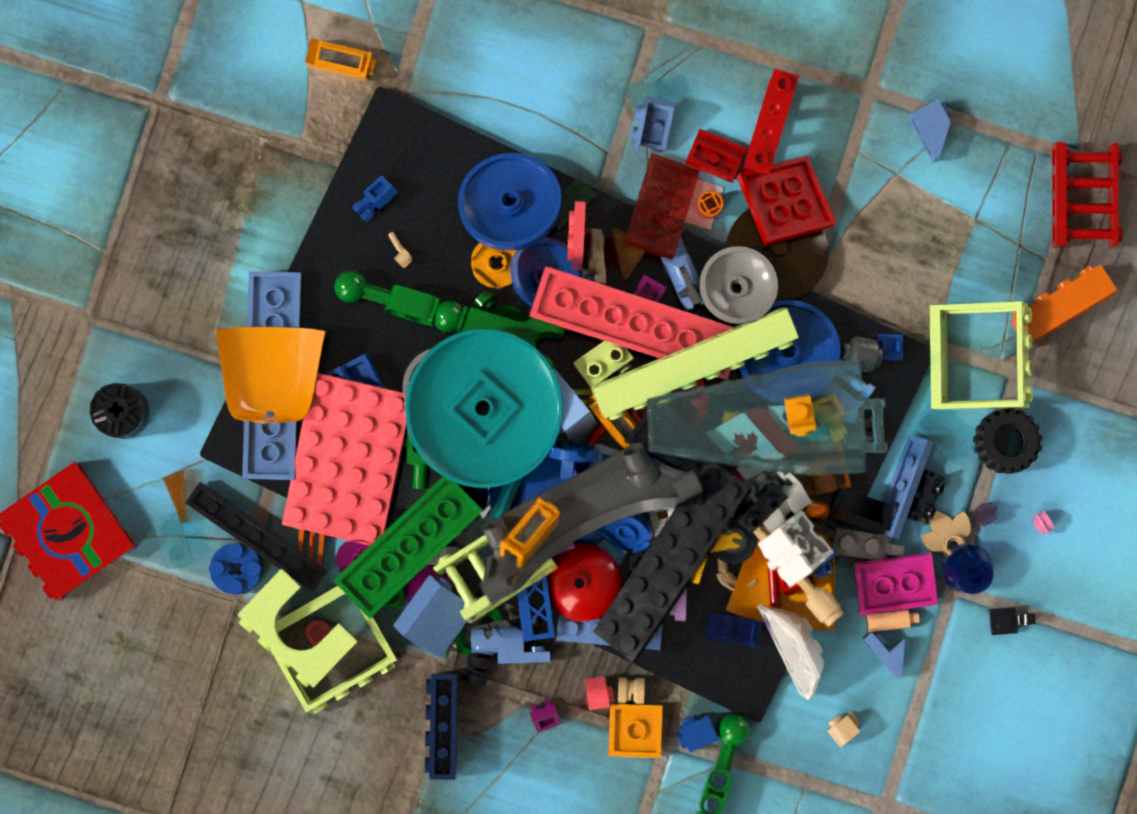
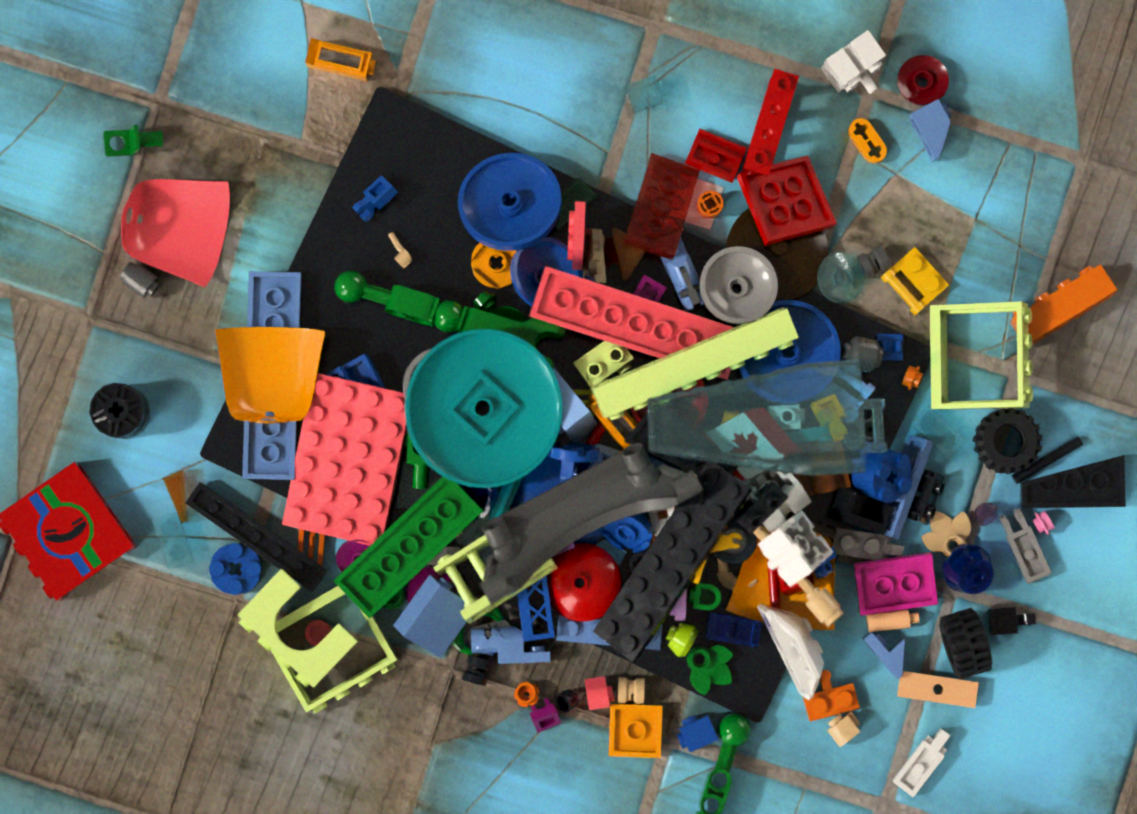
dark blue brick [425,673,458,780] -> none
light orange window [500,498,560,569] -> none
medium blue bracket [630,96,676,153] -> none
light orange bracket [784,393,817,436] -> none
orange piece [800,498,830,521] -> none
red fence [1052,142,1123,249] -> none
none -> green bracket [103,124,163,157]
none -> dark grey brick [119,262,160,298]
none -> coral piece [121,179,230,288]
none -> orange plate [514,682,539,707]
none -> black hinge [555,689,579,712]
none -> lime cone [665,623,698,657]
none -> green plate [687,645,733,695]
none -> green plate [688,583,721,611]
none -> orange plate [802,669,860,722]
none -> clear light blue dish [817,252,864,303]
none -> white brick [821,30,886,94]
none -> light orange beam [848,118,887,164]
none -> blue brick [852,444,912,503]
none -> dark grey wheel [856,245,891,279]
none -> yellow plate [880,247,949,316]
none -> white hinge [892,728,950,797]
none -> dark red dish [897,55,949,106]
none -> light nougat tile [897,671,979,708]
none -> orange plate [902,366,923,390]
none -> black tyre [939,608,992,680]
none -> light grey hinge [999,508,1052,584]
none -> black bar [1011,436,1083,484]
none -> black wing [1020,455,1126,508]

